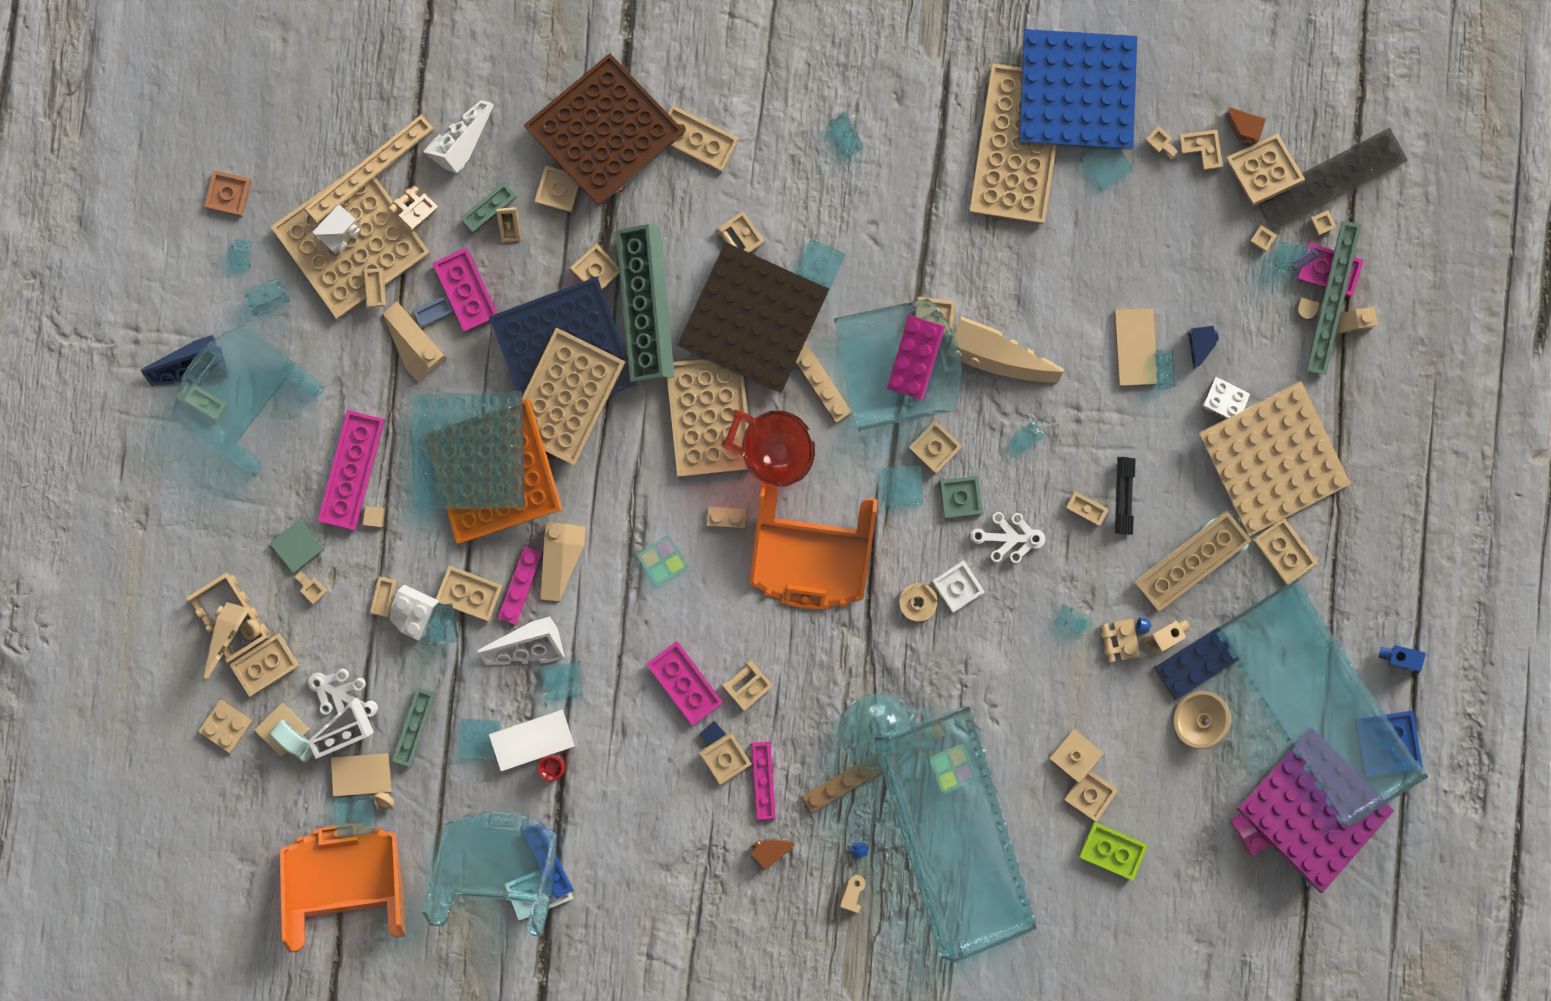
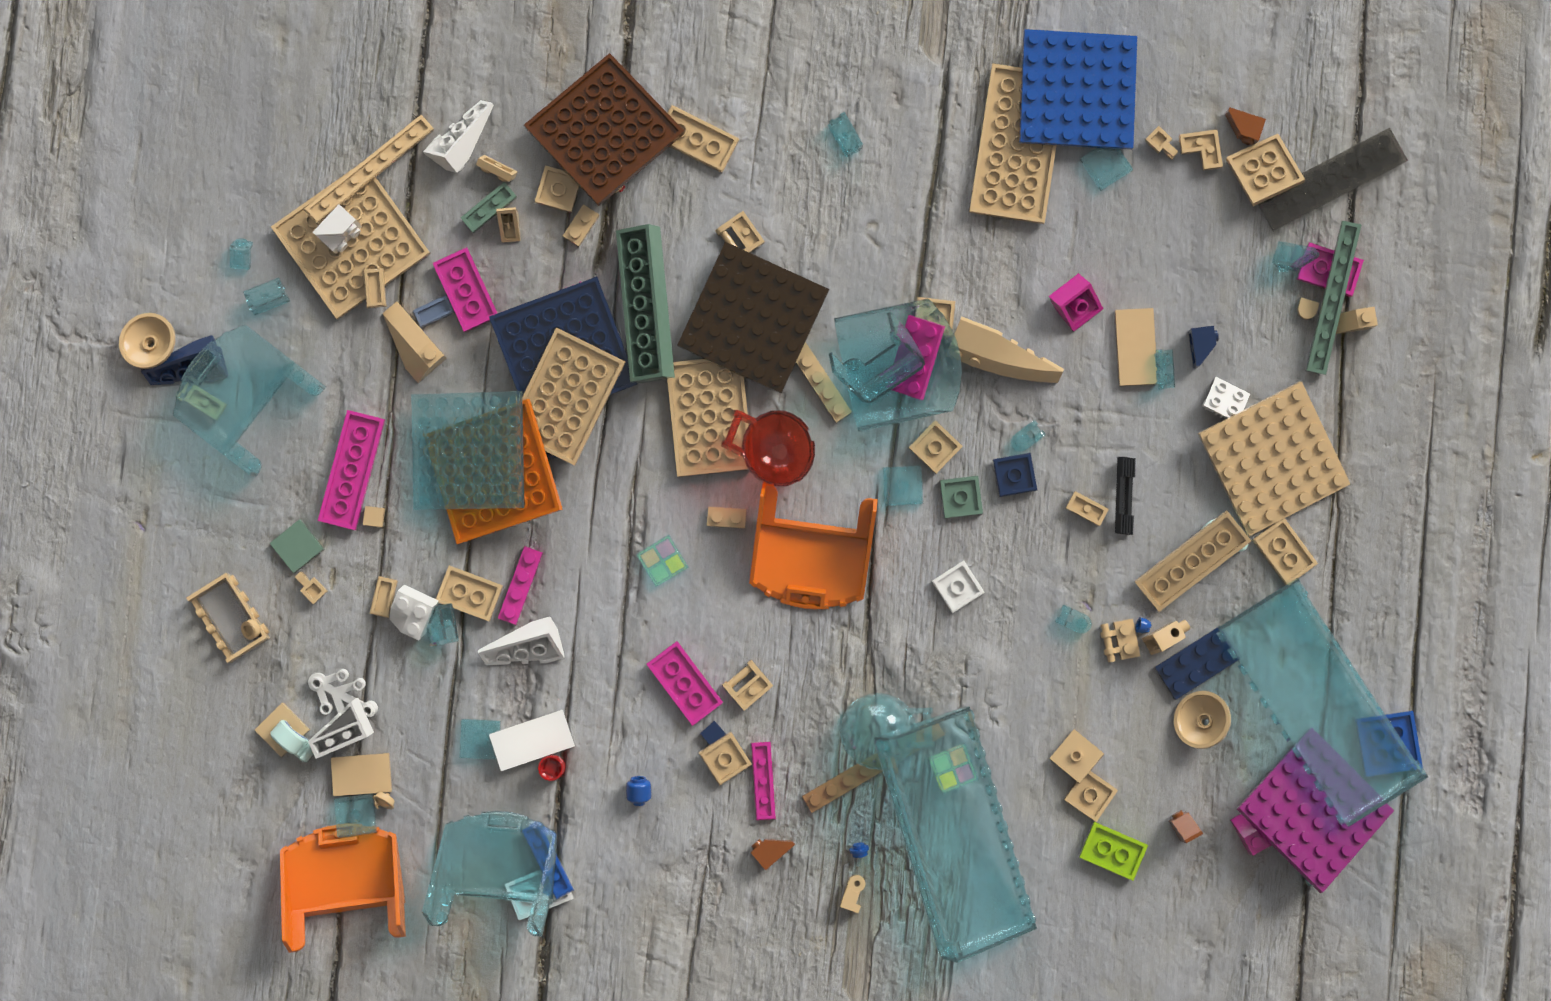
tan plate [198,699,253,753] -> none
tan wedge [202,602,249,683] -> none
nougat tile [204,170,252,217] -> none
tan plate [229,633,300,697] -> none
tan plate [388,186,438,232] -> none
sand green plate [392,687,436,767] -> none
tan wedge [540,522,586,601] -> none
clear light blue plate [540,662,584,701] -> none
tan plate [569,243,620,290] -> none
clear light blue tile [795,239,846,289] -> none
tan plate [899,583,937,622] -> none
white plant [970,512,1045,563] -> none
tan plate [1250,225,1277,252] -> none
tan plate [1310,210,1336,236] -> none
blue torso [1378,645,1426,673] -> none
none -> tan dish [119,313,176,369]
none -> tan plate [476,155,518,182]
none -> tan plate [563,204,600,247]
none -> blue head [626,776,652,806]
none -> clear light blue windscreen [829,312,925,403]
none -> dark blue plate [992,453,1037,497]
none -> dark pink slope [1049,273,1103,332]
none -> slope [1169,810,1203,843]

